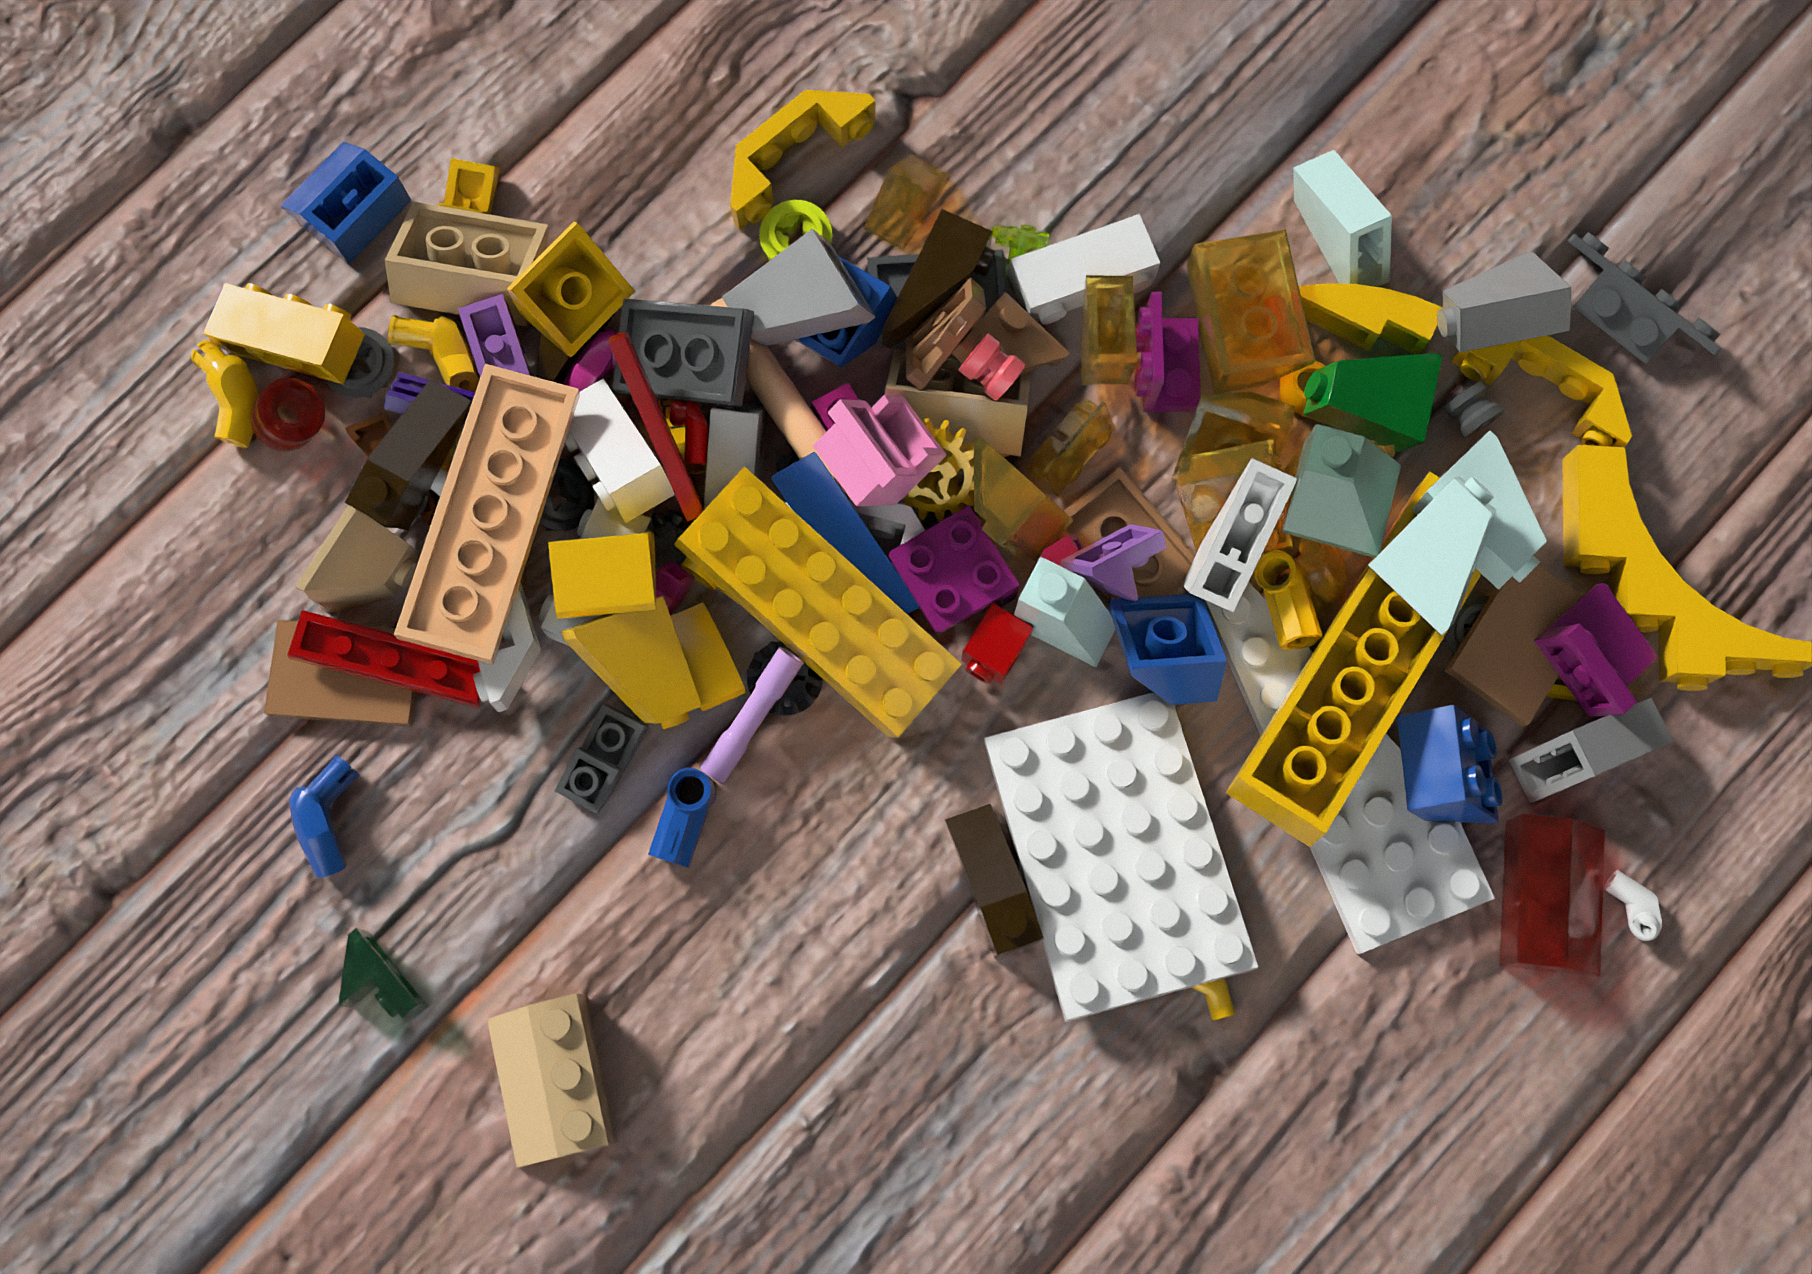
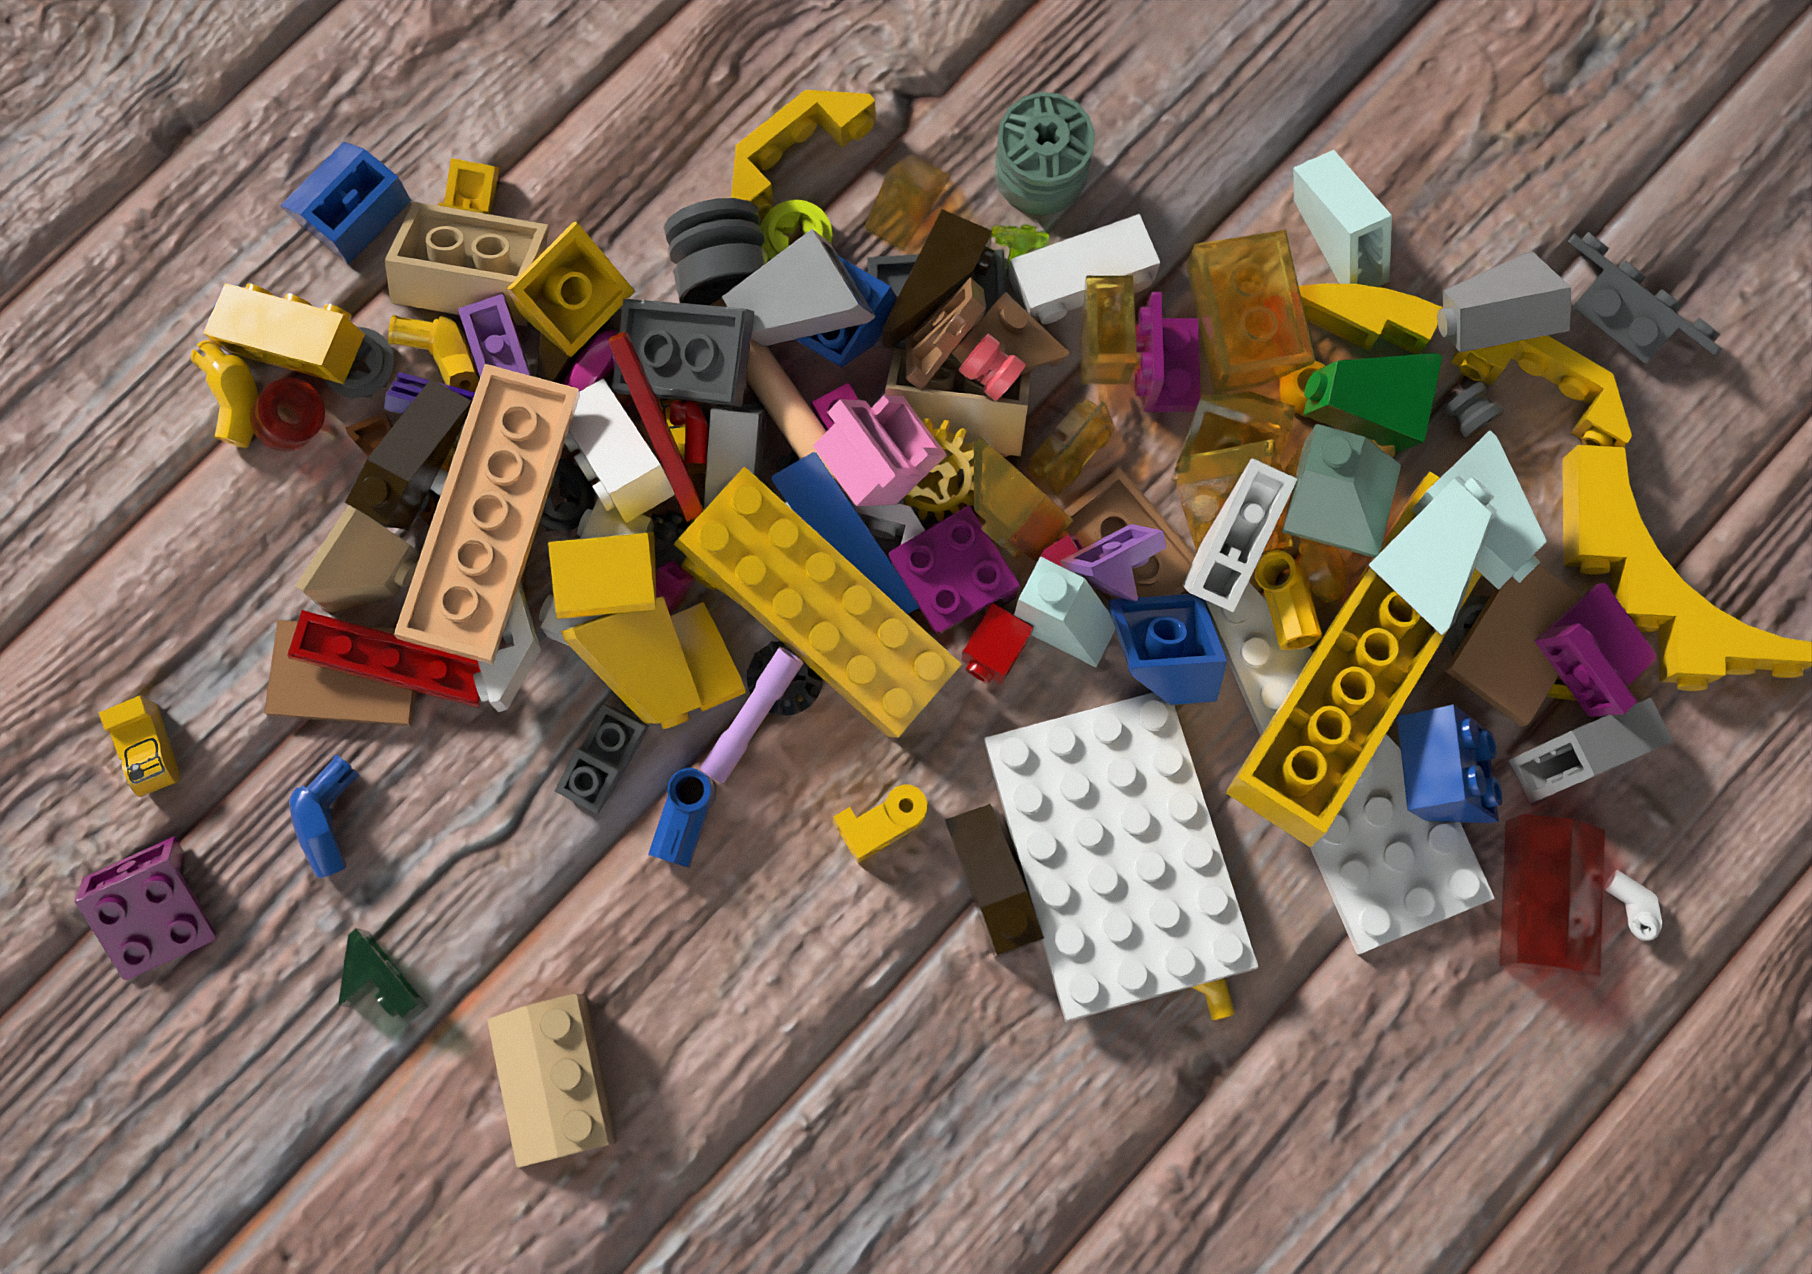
none -> magenta bracket [74,836,216,980]
none -> yellow leg [98,695,180,797]
none -> dark grey wheel [663,198,769,306]
none -> yellow leg [833,784,927,864]
none -> sand green wheel [994,92,1095,215]

